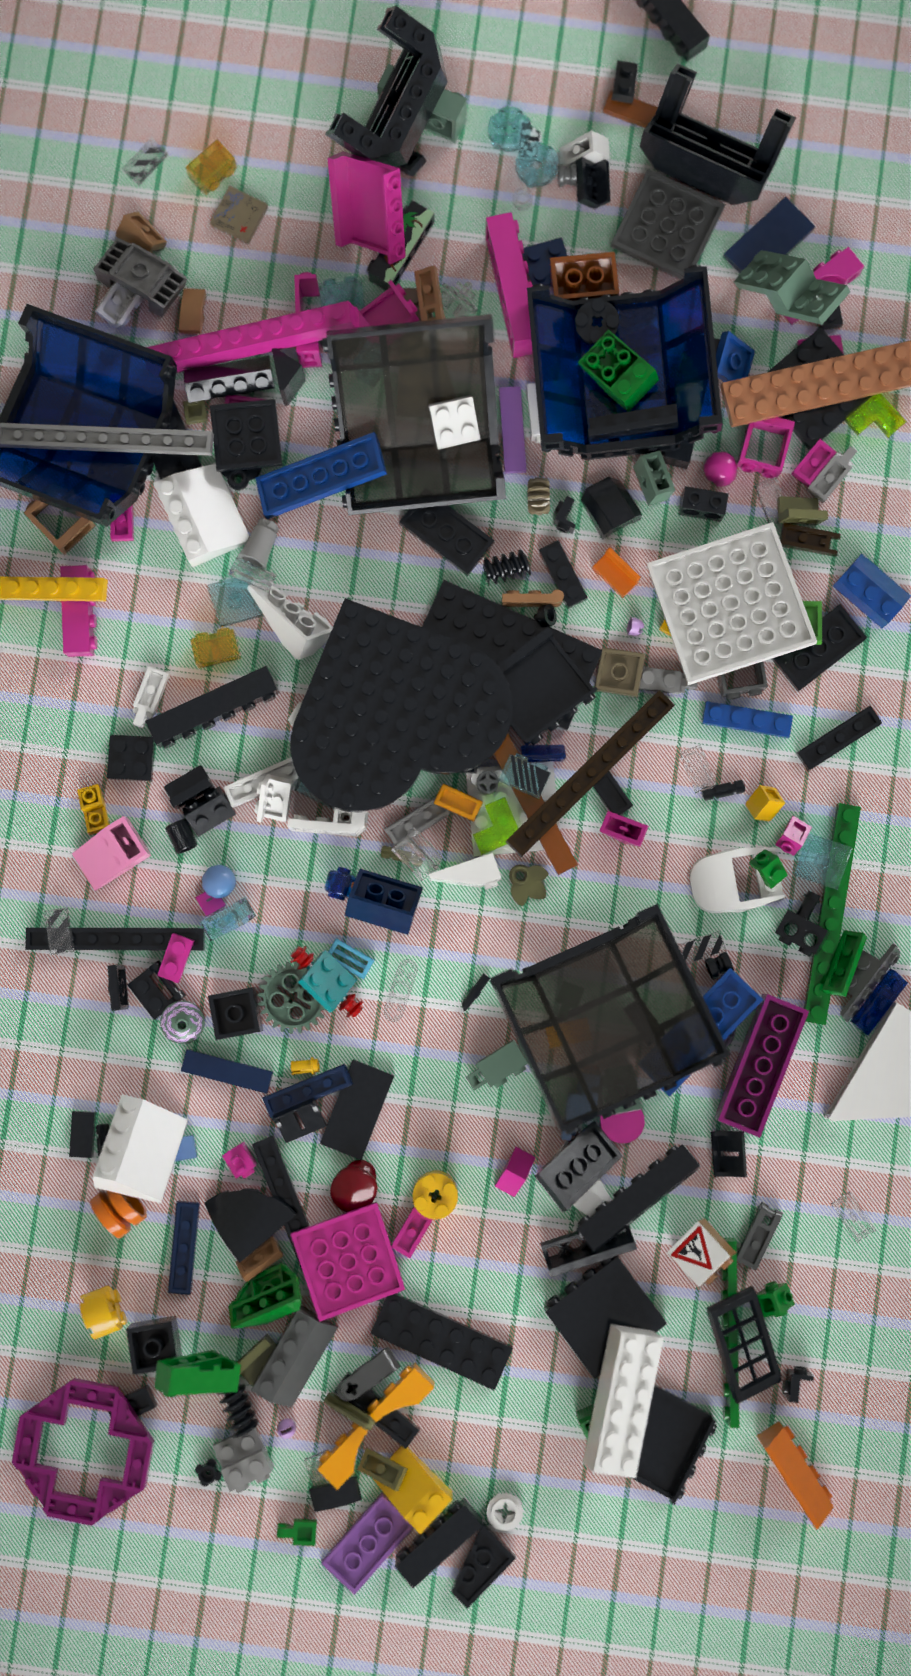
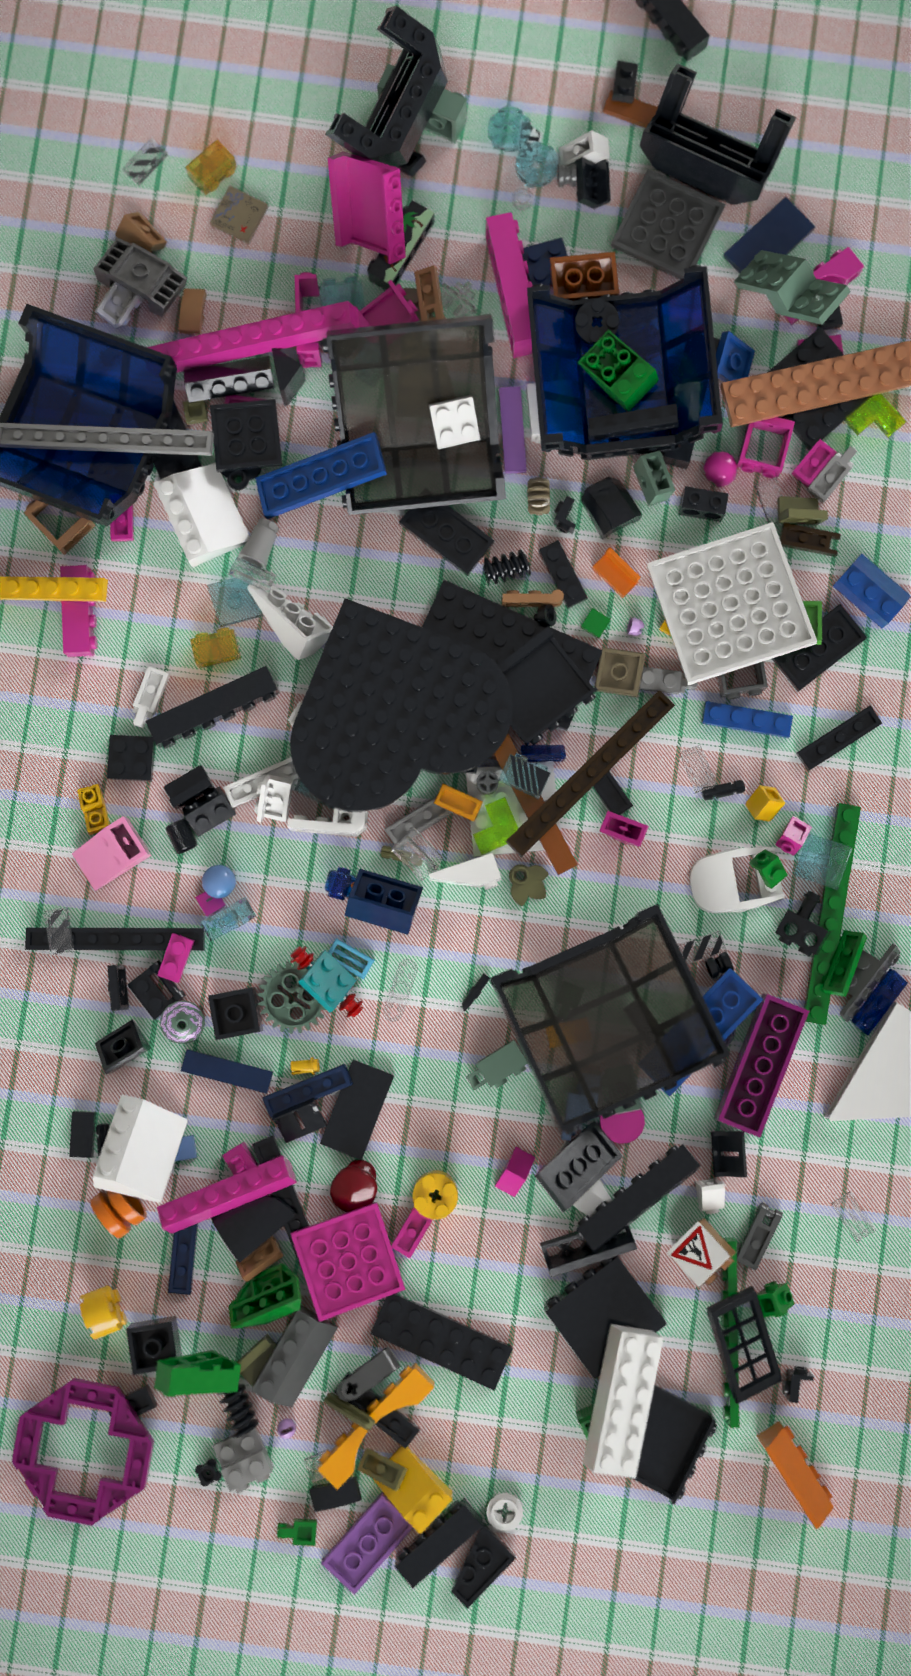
none -> black slope [95,1019,151,1074]
none -> dark pink brick [157,1155,297,1234]
none -> green tile [581,608,611,639]
none -> white slope [695,1178,725,1214]

